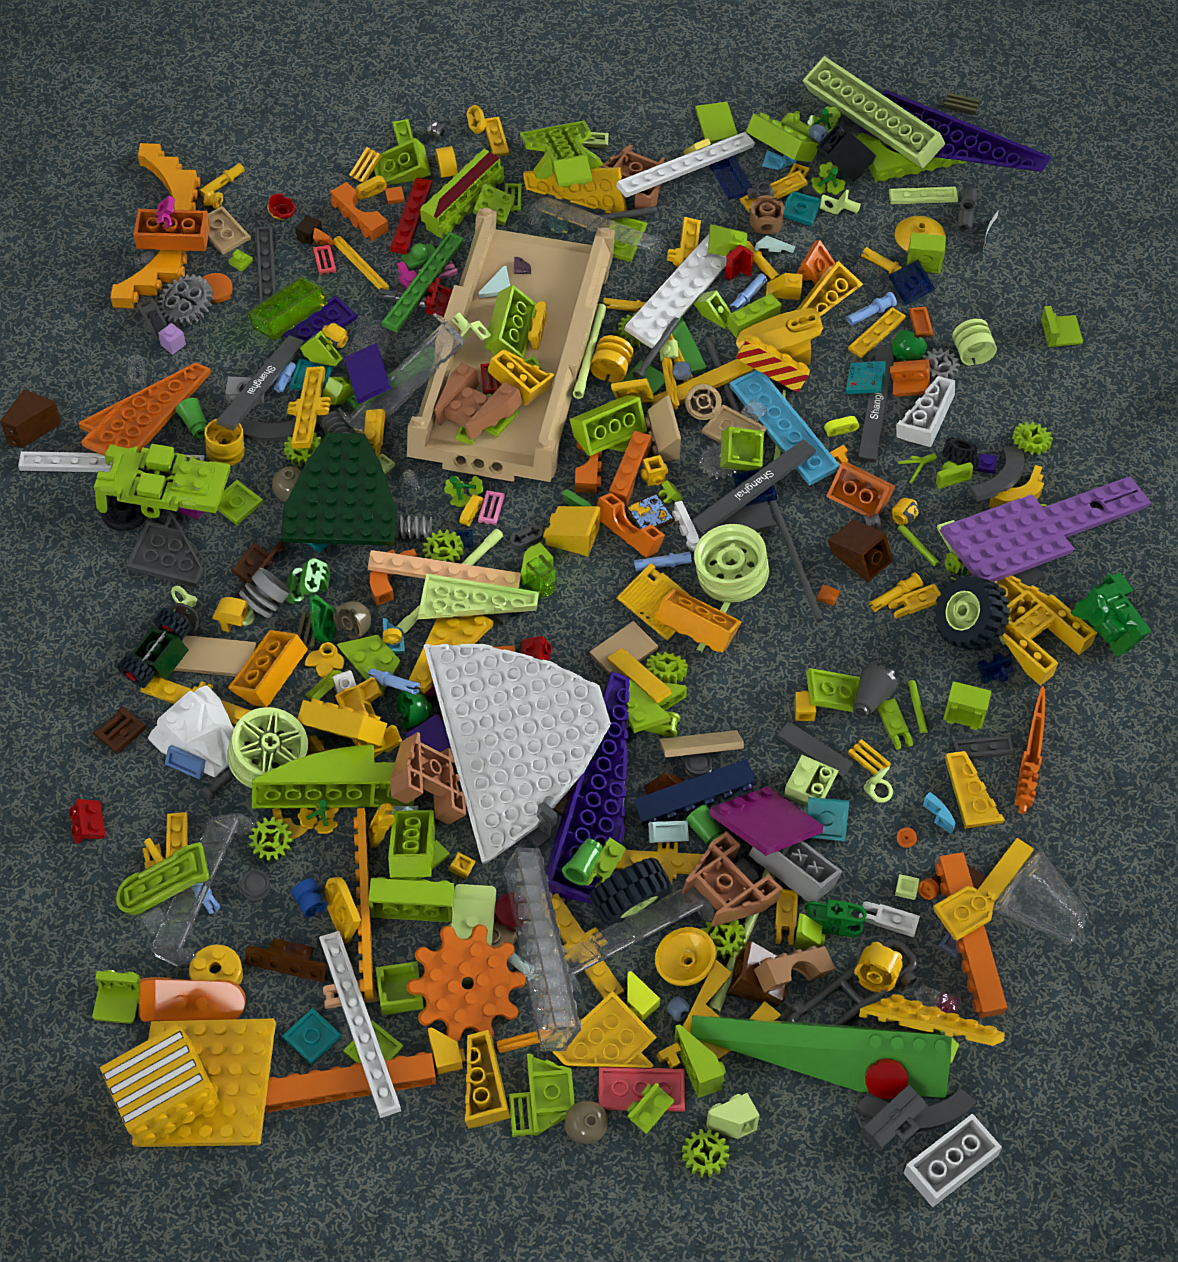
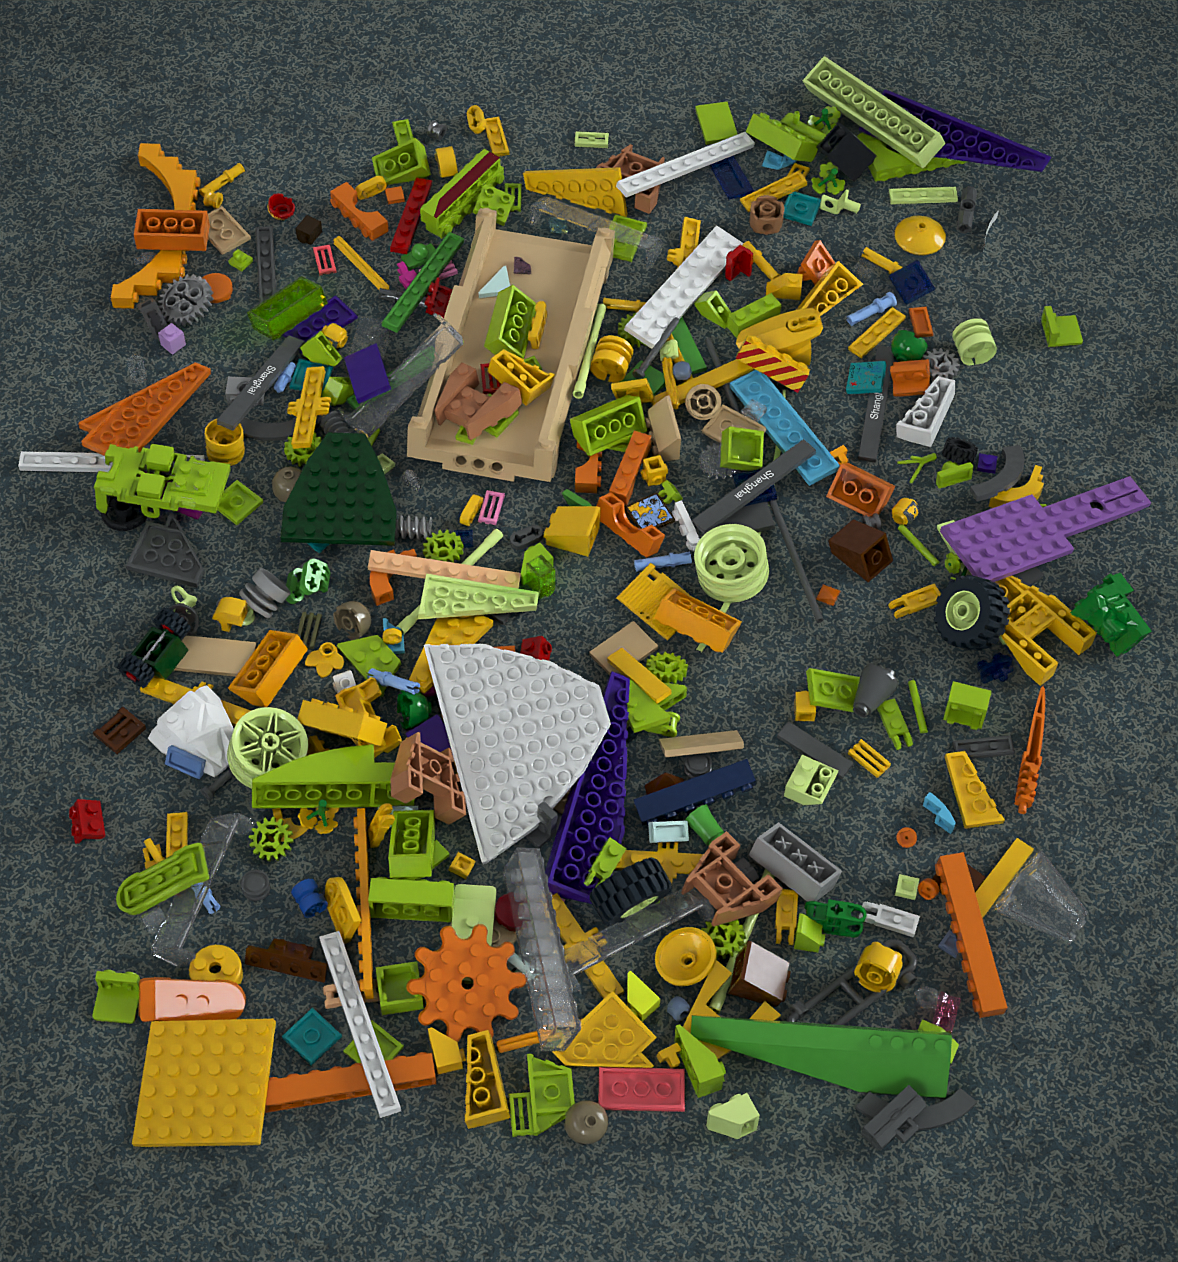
reddish brown slope [0,389,61,448] -> none
yellow brick [100,1024,220,1147] -> none
dark pink plate [156,196,175,229] -> none
bright green plant [175,398,208,439] -> none
reddish brown bracket [231,540,284,598] -> none
lime tile [305,669,342,700] -> none
green wing [309,594,336,644] -> none
orange slope [313,228,334,246] -> none
yellow tile [349,147,382,183] -> none
yellow hinge [364,409,385,458] -> none
lime plant [444,476,483,507] -> none
yellowish green bracket [452,313,492,341] -> none
lime piece [520,120,603,188] -> none
bright green plant [562,838,603,885] -> none
dark grey bar [582,206,657,227] -> none
lime bracket [627,1083,675,1134] -> none
lime gear [682,1129,729,1178] -> none
light yellow tile [683,138,711,155] -> none
lime slope [708,224,747,256] -> none
magenta plate [709,786,824,856] -> none
light blue pin [729,273,767,312] -> none
dark grey piece [747,181,774,200] -> none
medium nougat arch [754,946,835,993] -> none
light aqua tile [755,236,795,253] -> none
teal tile [807,797,849,841] -> none
sand blue piece [809,124,828,143] -> none
neon yellow beam [824,416,859,437] -> none
yellow wing [859,994,1005,1046] -> none
yellowish green piece [864,767,893,803] -> none
red tile [865,1059,908,1099] -> none
yellow pin [869,572,923,612] -> none
white brick [904,1114,1002,1207] -> none
lime container [906,233,946,274] -> none
yellow tile [933,886,996,941] -> none
olive tile [944,93,980,114] -> none
lime gear [1012,422,1053,455] -> none

